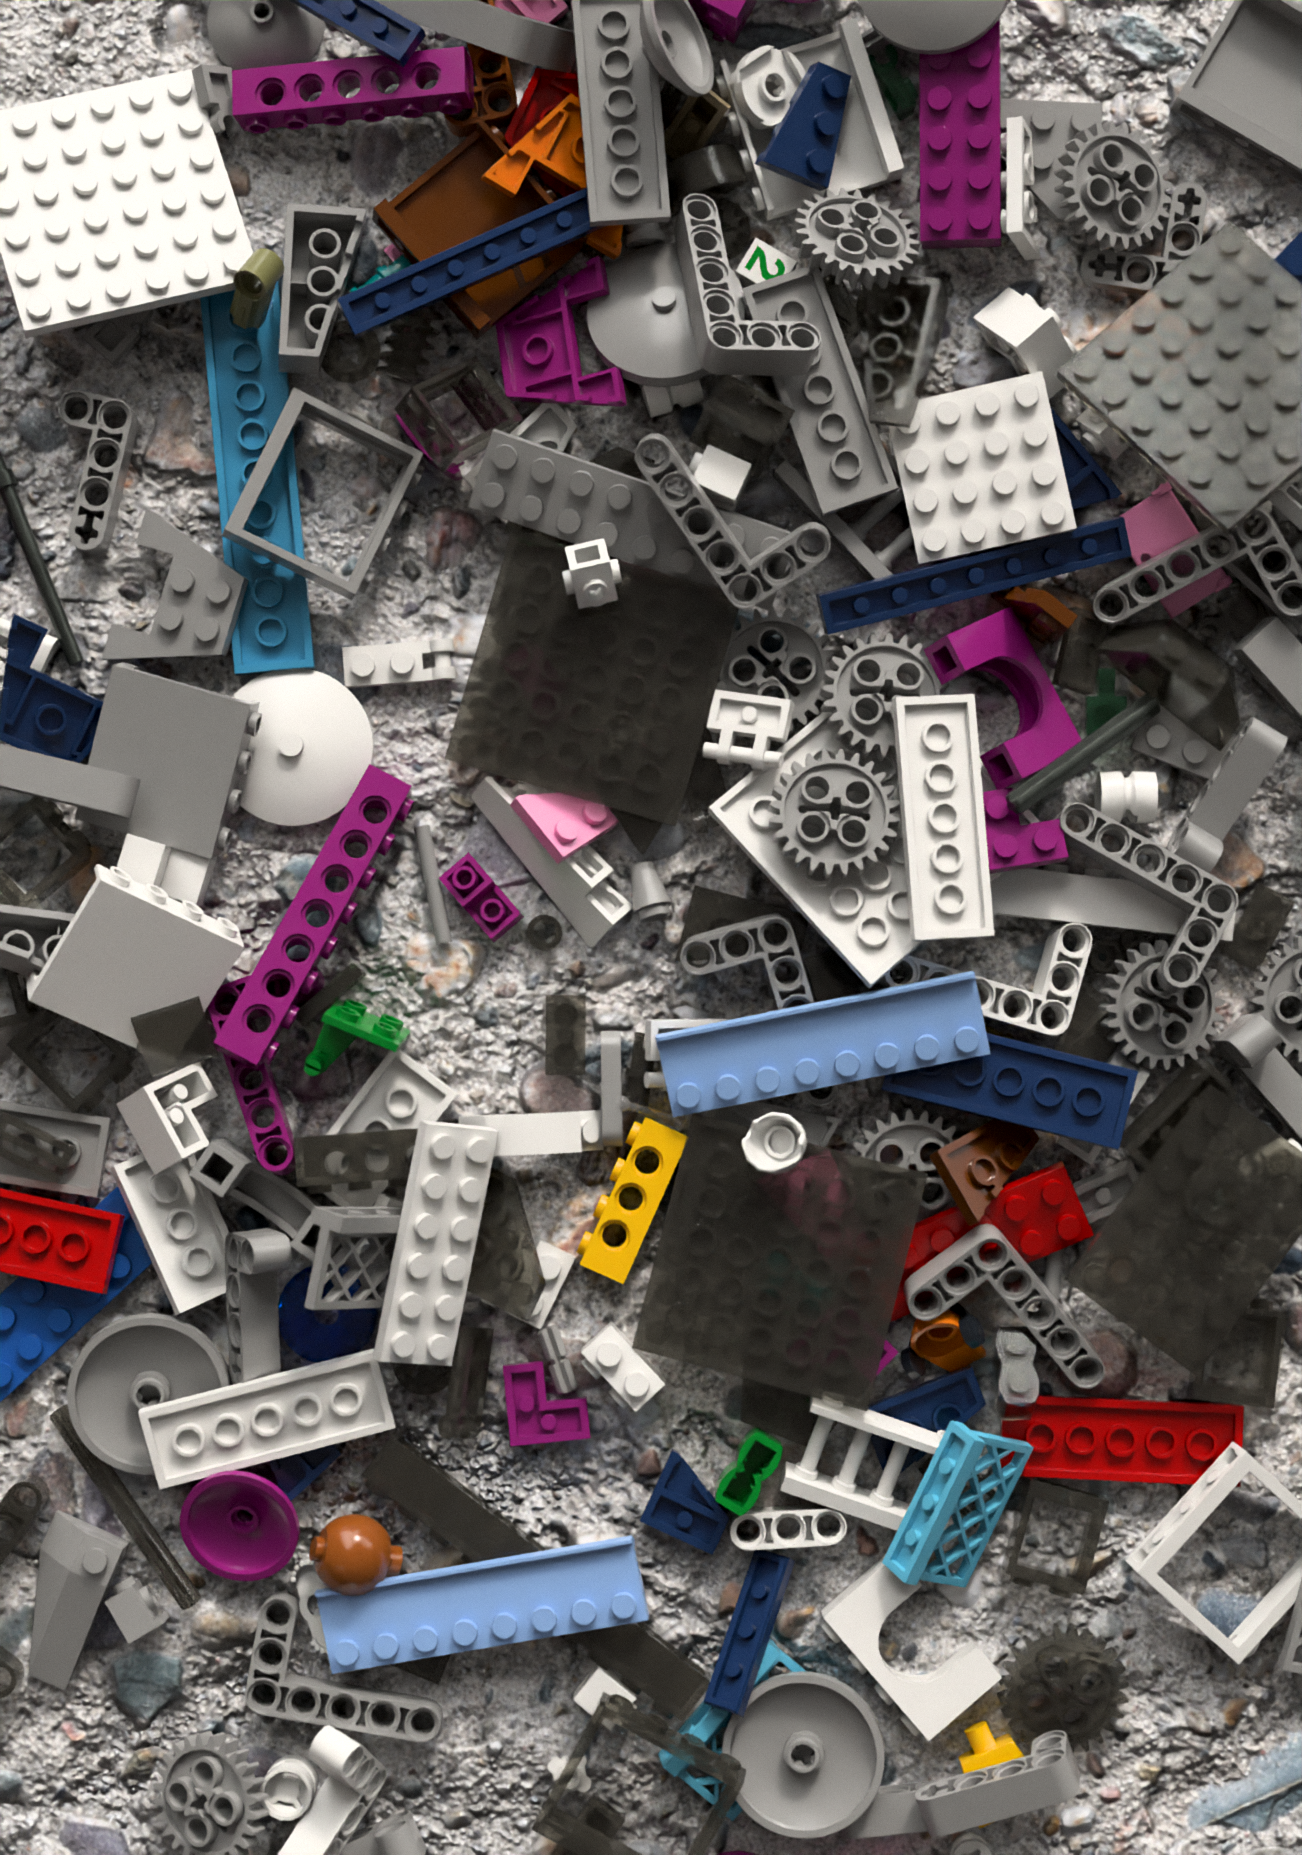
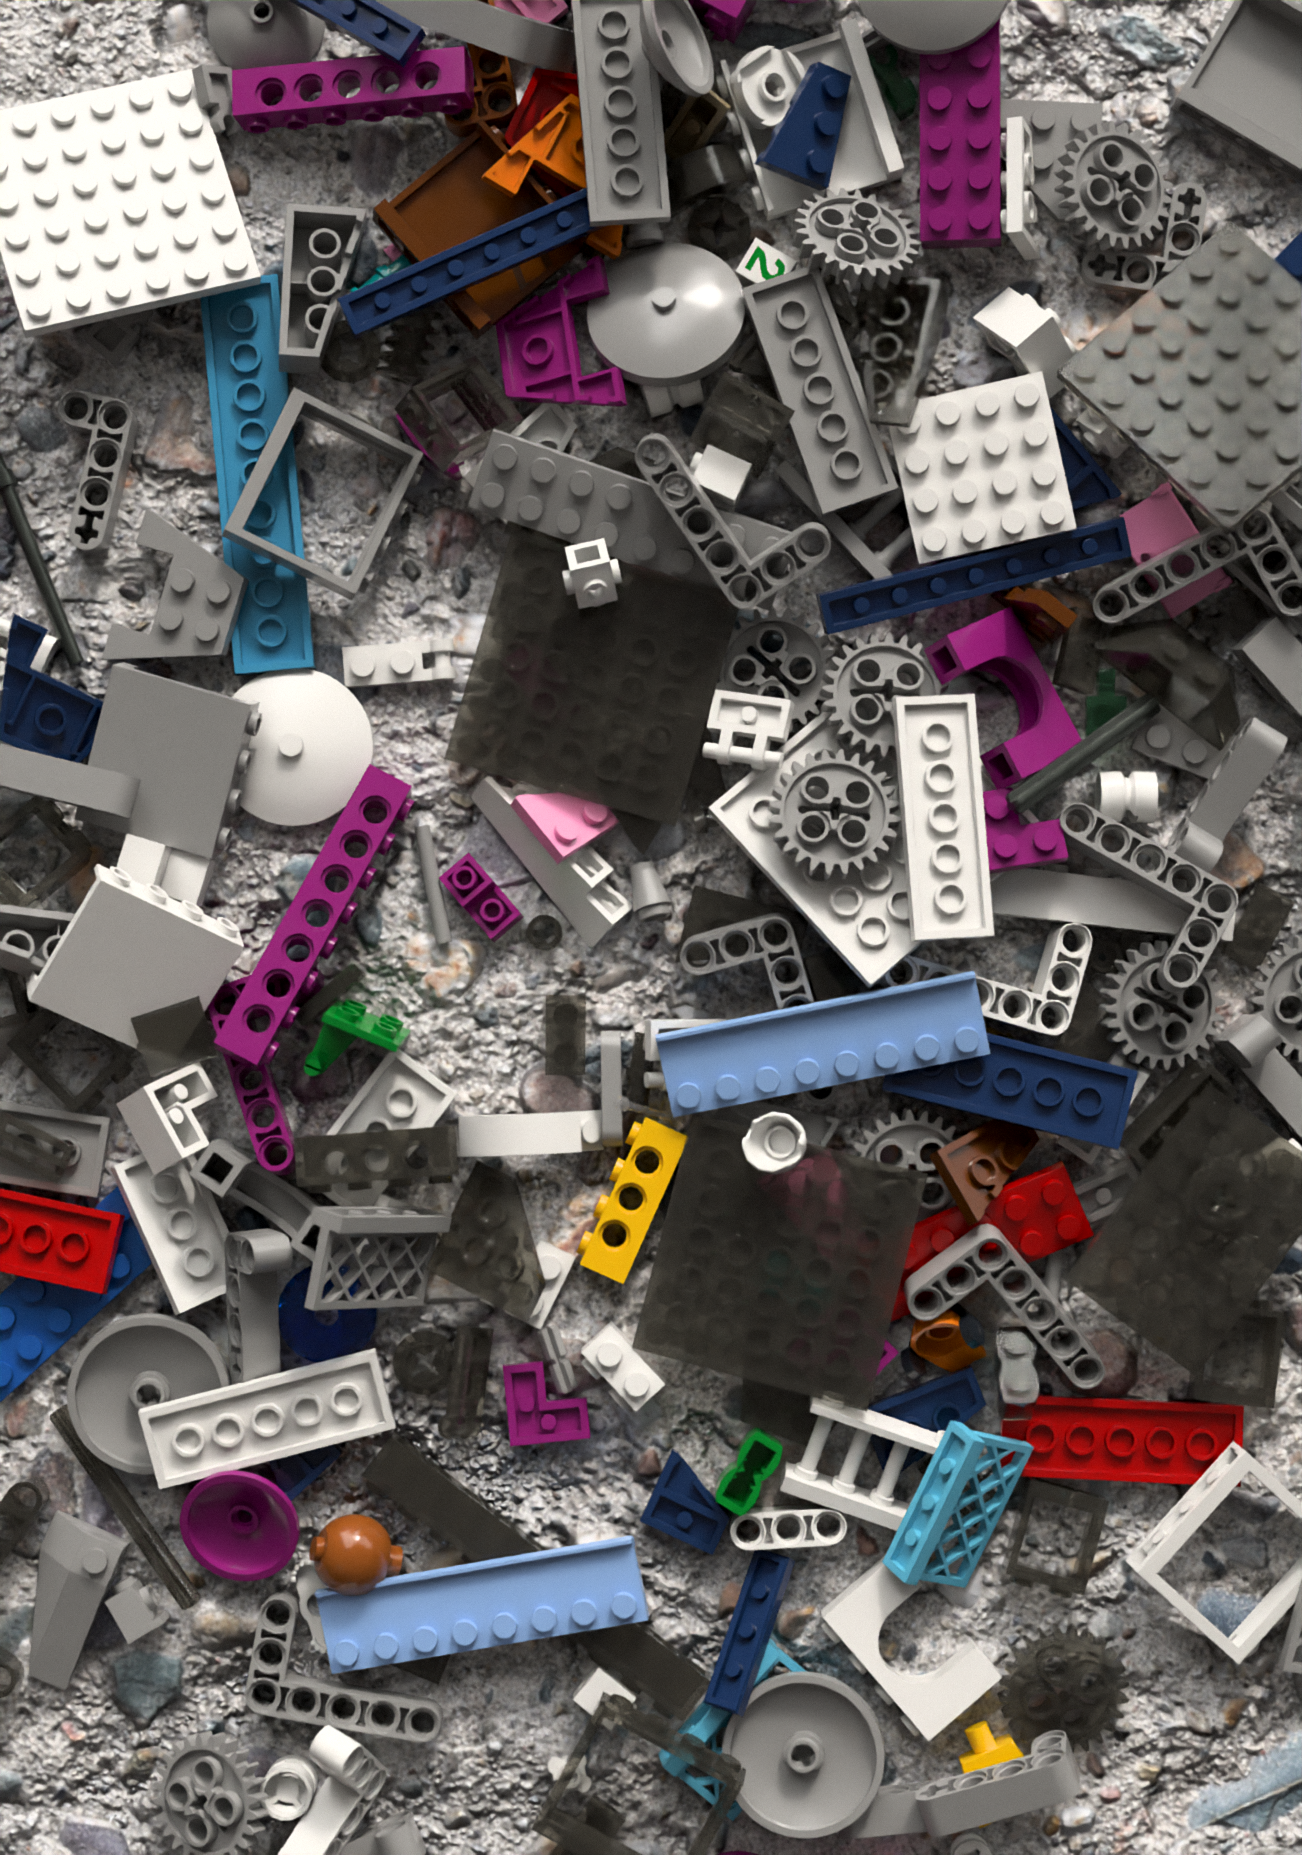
olive piece [229,248,284,329] -> none
white plate [373,1120,498,1366] -> none
light grey beam [674,193,821,376] -> none

